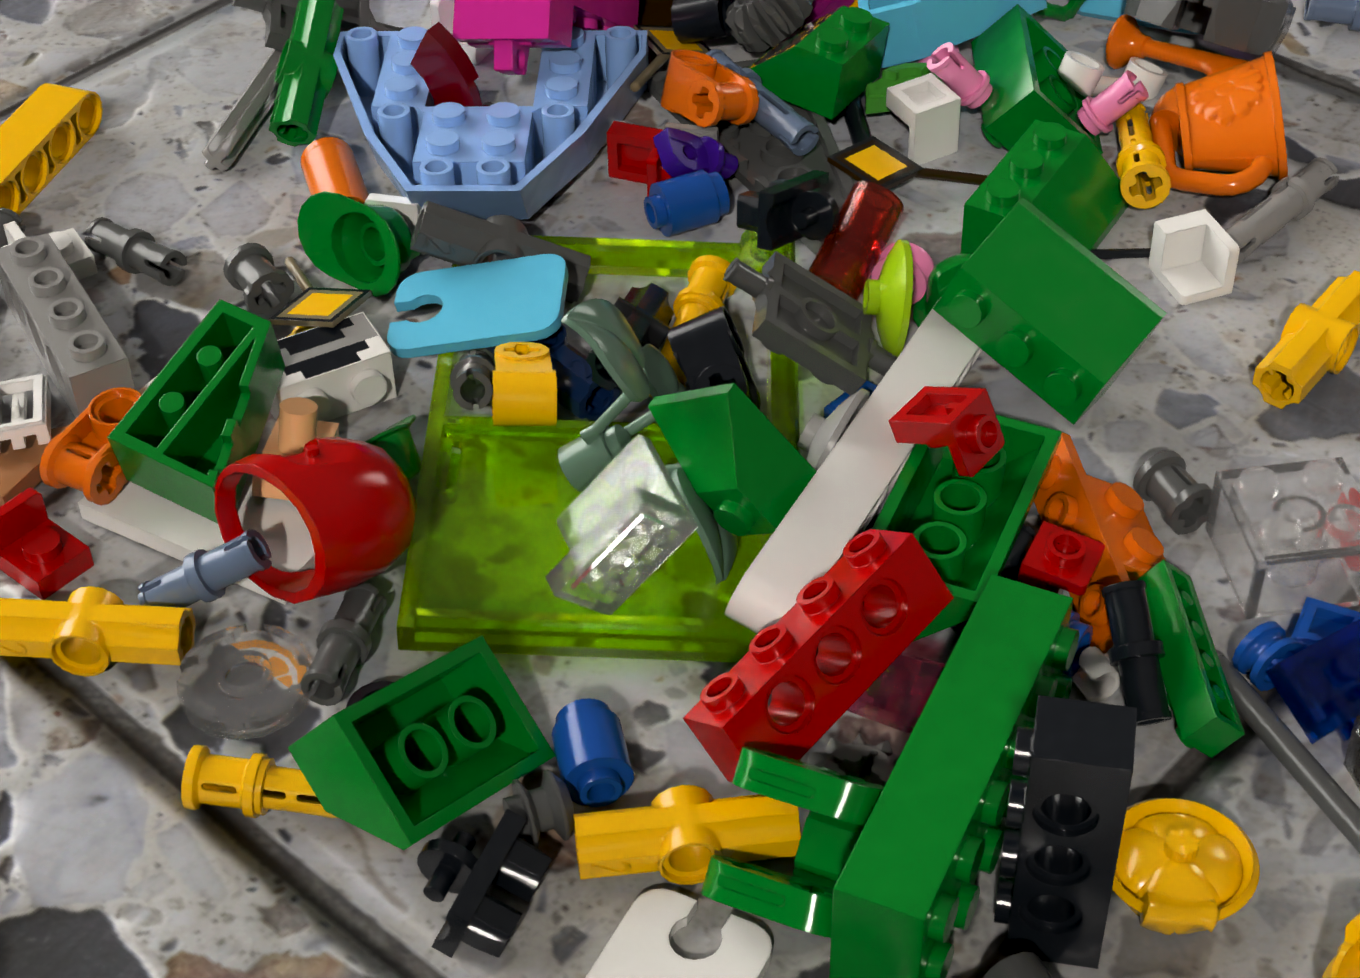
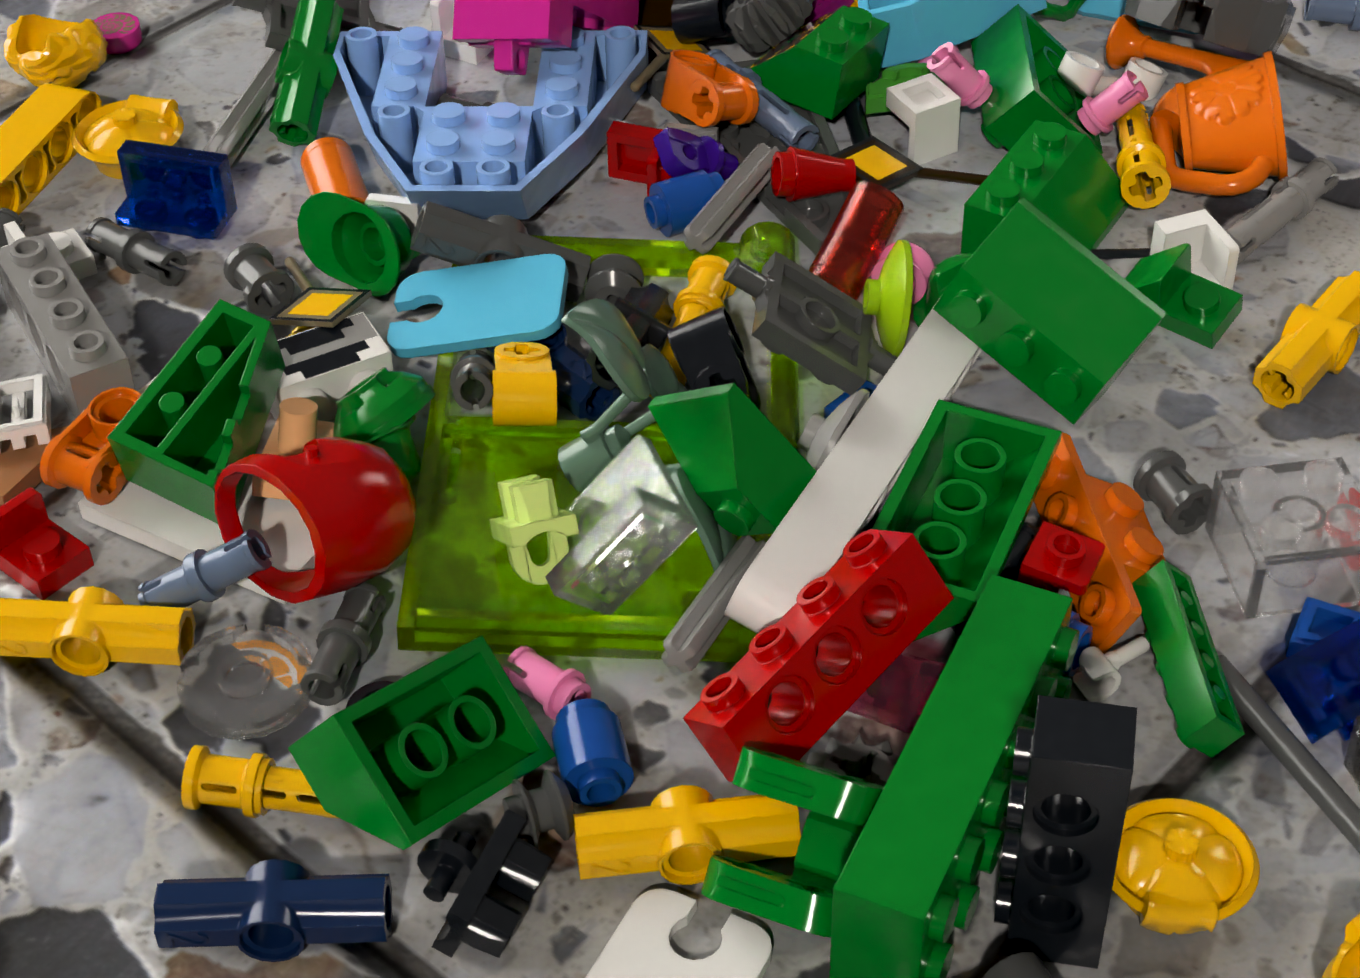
dark red tile [410,22,488,106] -> none
black hips [736,170,840,251] -> none
red bracket [889,386,1005,477] -> none
black pin [1101,580,1172,727] -> none
blue bush [1232,621,1304,691] -> none
none -> yellow hair [3,14,108,88]
none -> yellow piece [71,94,184,180]
none -> dark pink tile [94,12,142,54]
none -> clear blue bracket [115,140,238,240]
none -> dark blue piece [153,859,393,962]
none -> green piece [333,367,436,442]
none -> yellowish green hips [489,474,579,585]
none -> bright pink pin [503,645,591,720]
none -> dark grey wheel [584,253,644,304]
none -> light grey axle [661,535,766,673]
none -> light grey axle [684,143,780,254]
none -> red cone [771,146,856,202]
none -> green slope [1125,243,1243,349]

